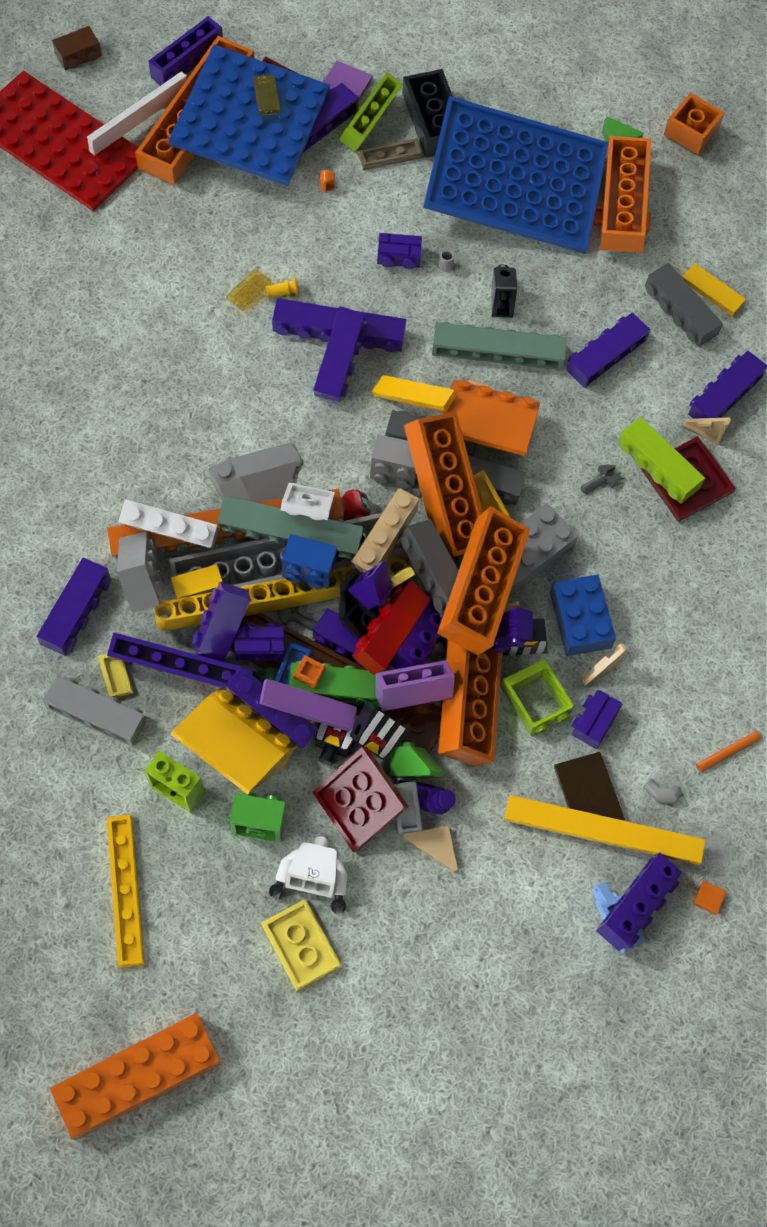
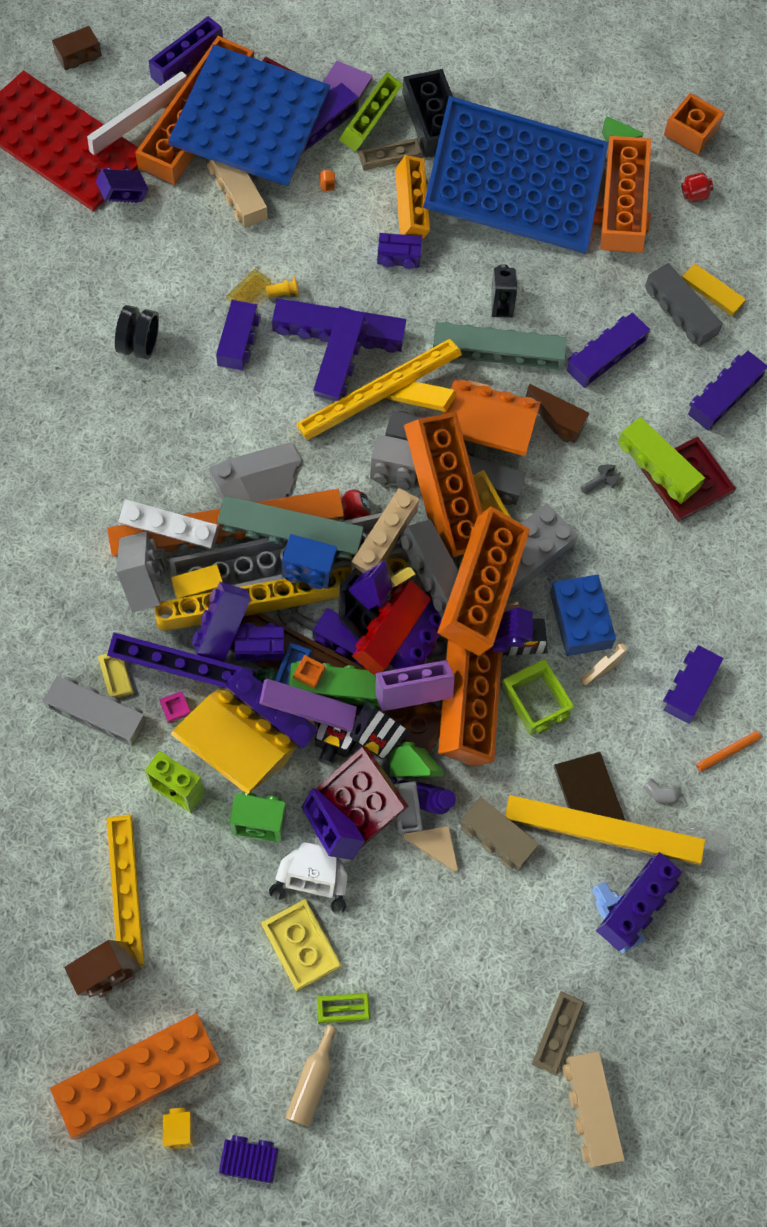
dark purple brick [36,557,111,656] -> none
clear yellow tile [253,75,280,116] -> none
white plate [280,483,335,520] -> none
light grey hinge [438,249,455,272] -> none
dark purple brick [571,690,623,749] -> none
tan tile [682,417,731,445] -> none
orange tile [693,880,726,915] -> none
none -> reddish brown brick [64,940,141,998]
none -> dark purple brick [96,168,148,203]
none -> black wheel [115,305,159,360]
none -> dark pink plate [159,691,191,724]
none -> yellow slope [163,1107,195,1150]
none -> tan brick [207,159,268,228]
none -> dark purple brick [216,299,261,370]
none -> dark purple brick [219,1135,279,1184]
none -> tan piece [285,1025,337,1128]
none -> yellow tile [296,339,462,441]
none -> dark purple slope [301,788,365,860]
none -> lime tile [317,993,370,1024]
none -> light orange brick [395,155,430,241]
none -> dark tan brick [460,796,539,872]
none -> reddish brown slope [526,384,589,443]
none -> dark tan tile [531,991,584,1076]
none -> tan brick [562,1051,625,1168]
none -> dark purple brick [663,645,724,724]
none -> red head [681,172,714,203]

